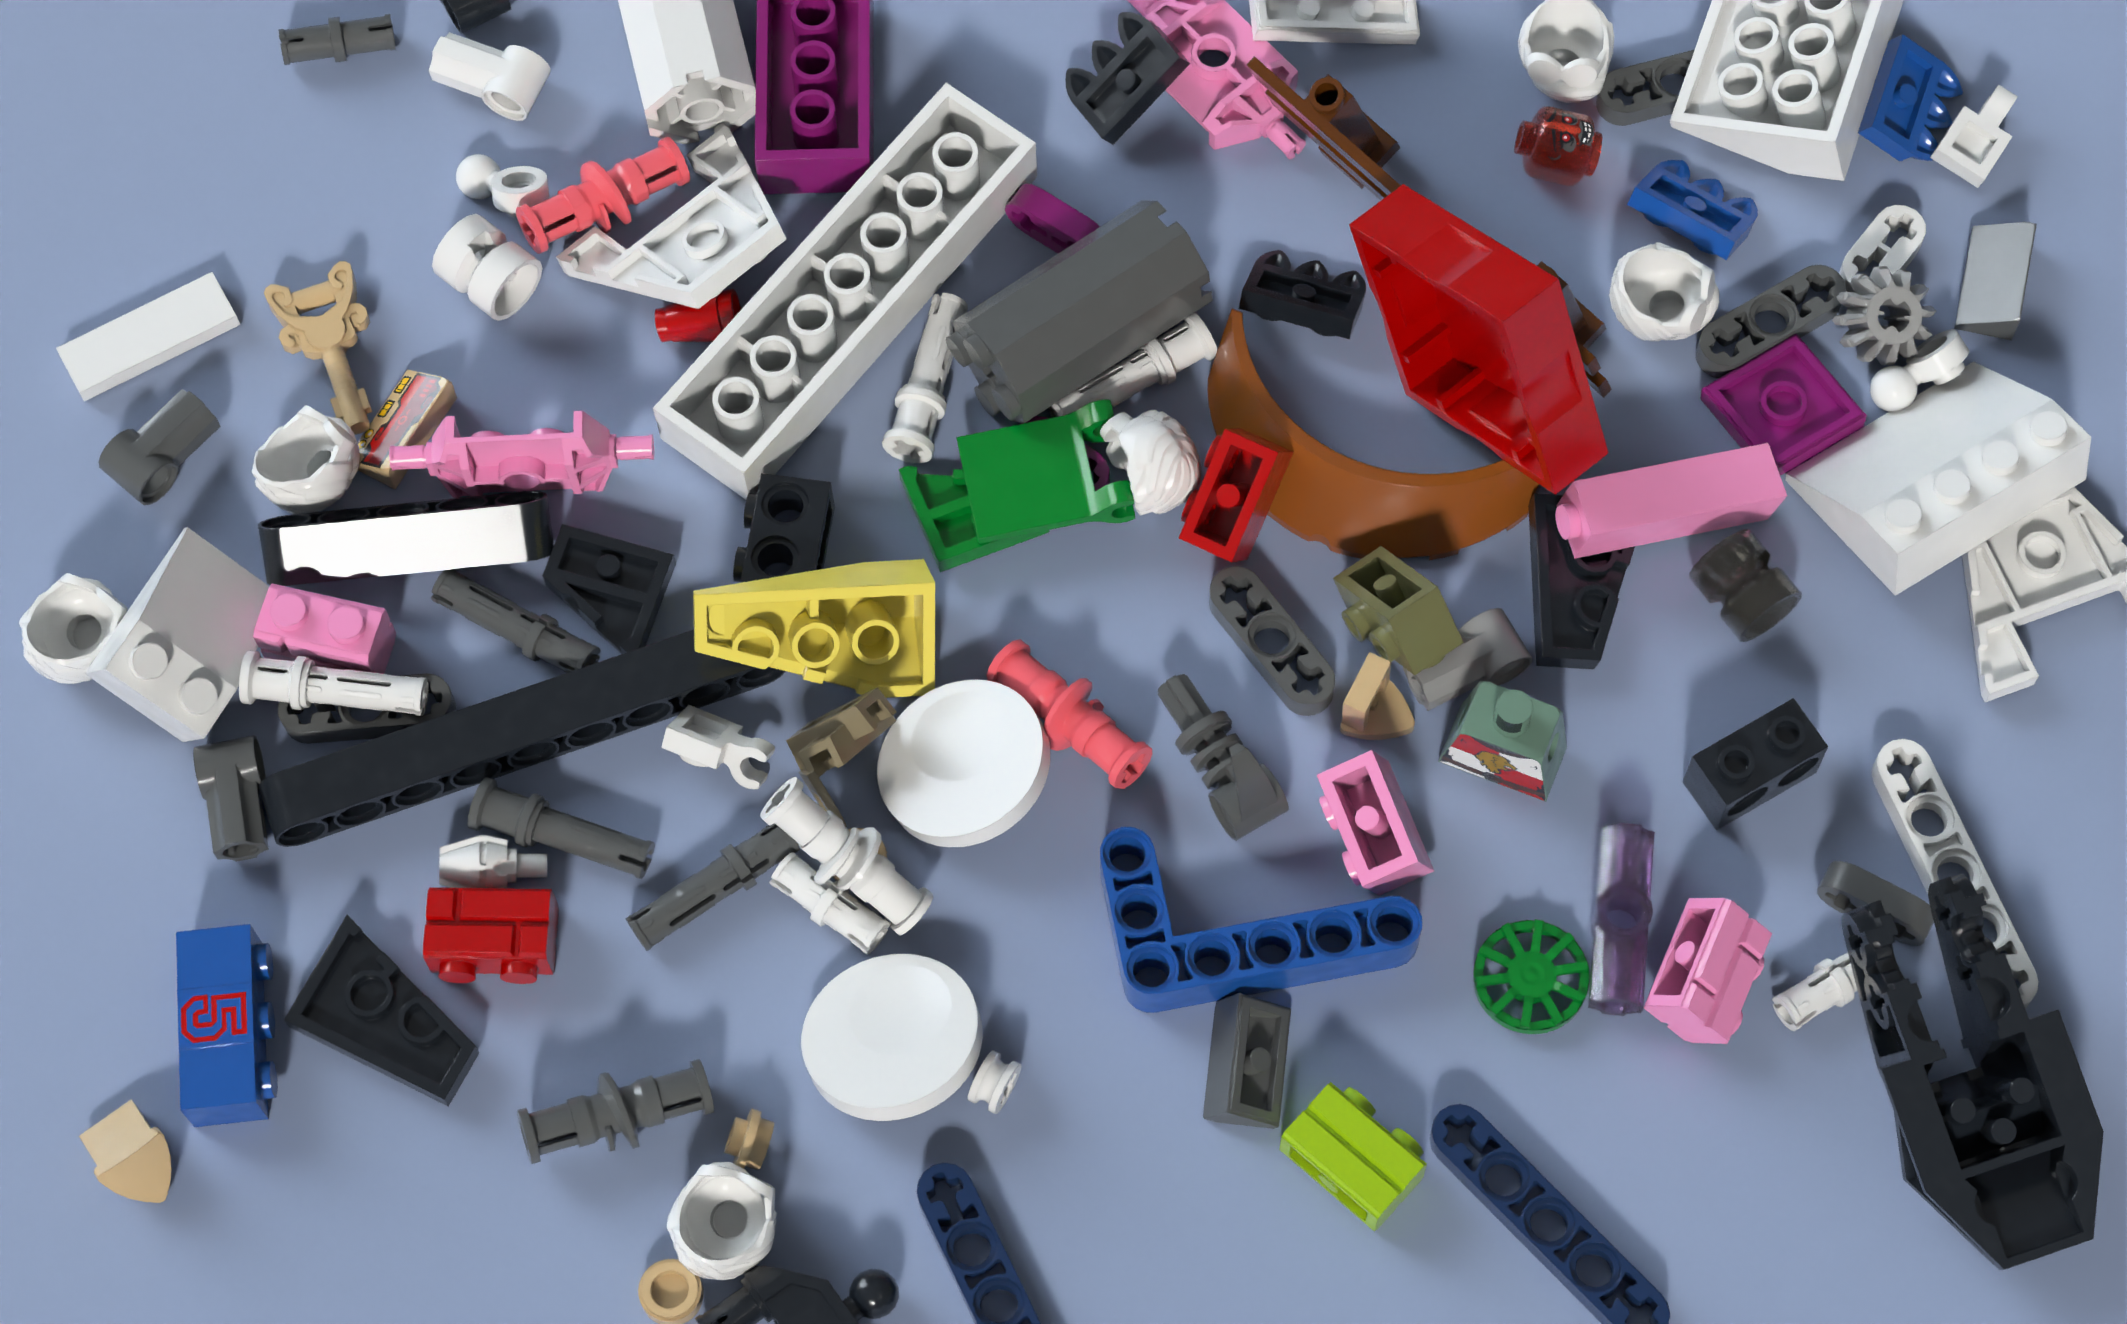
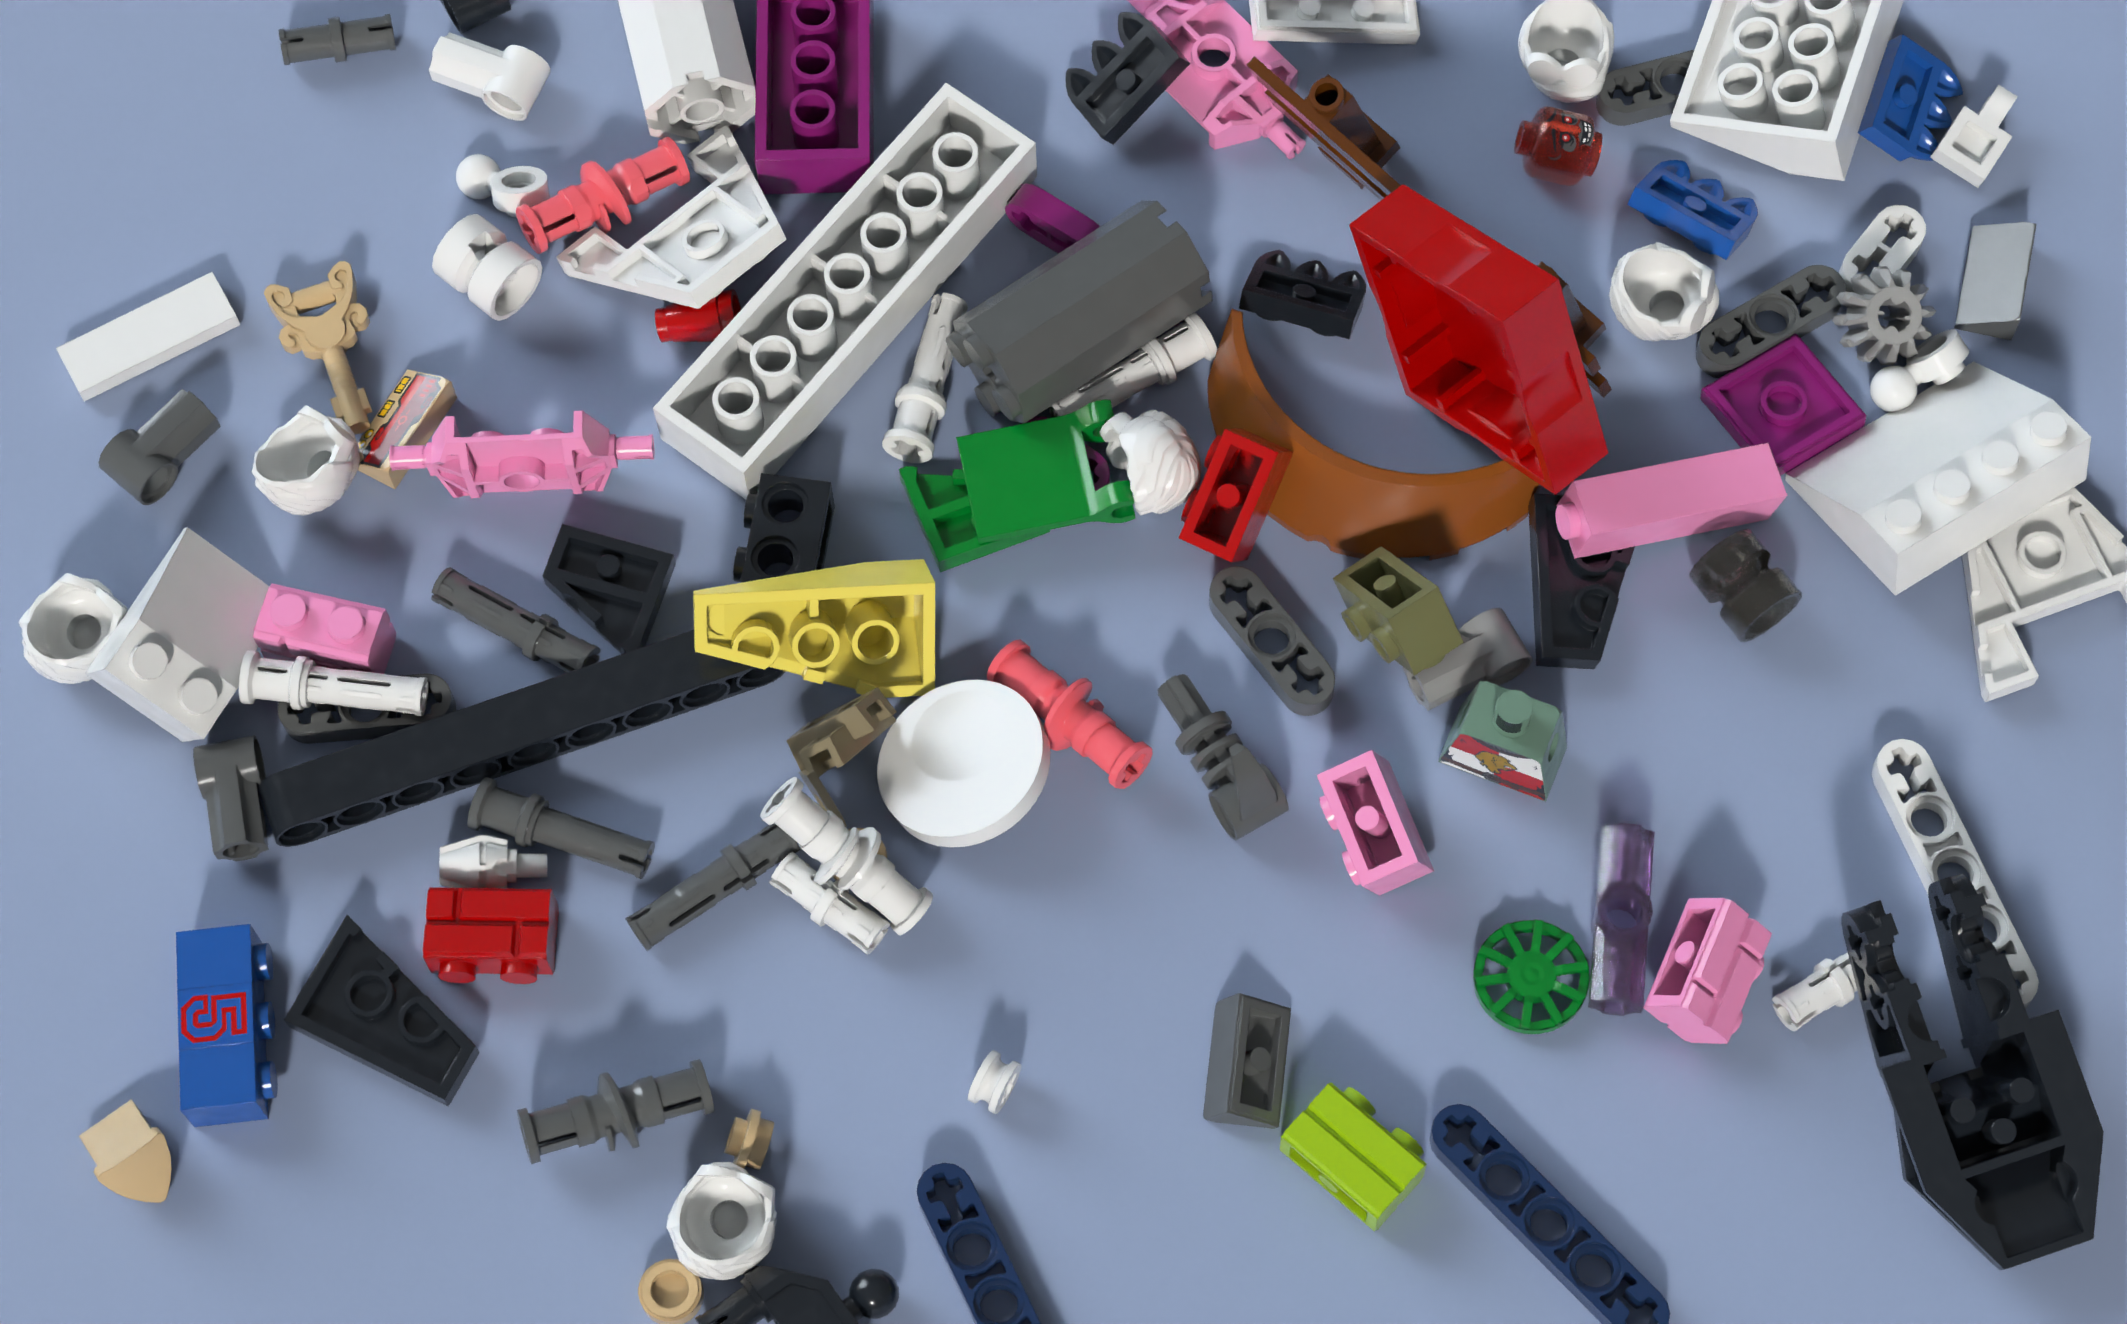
beam [258,491,554,586] -> none
white plate [661,705,775,789] -> none
white piece [801,954,983,1121] -> none
blue beam [1100,827,1422,1013] -> none
tan tile [1340,652,1415,740] -> none
black brick [1683,698,1828,831] -> none
dark grey beam [1817,861,1934,946] -> none

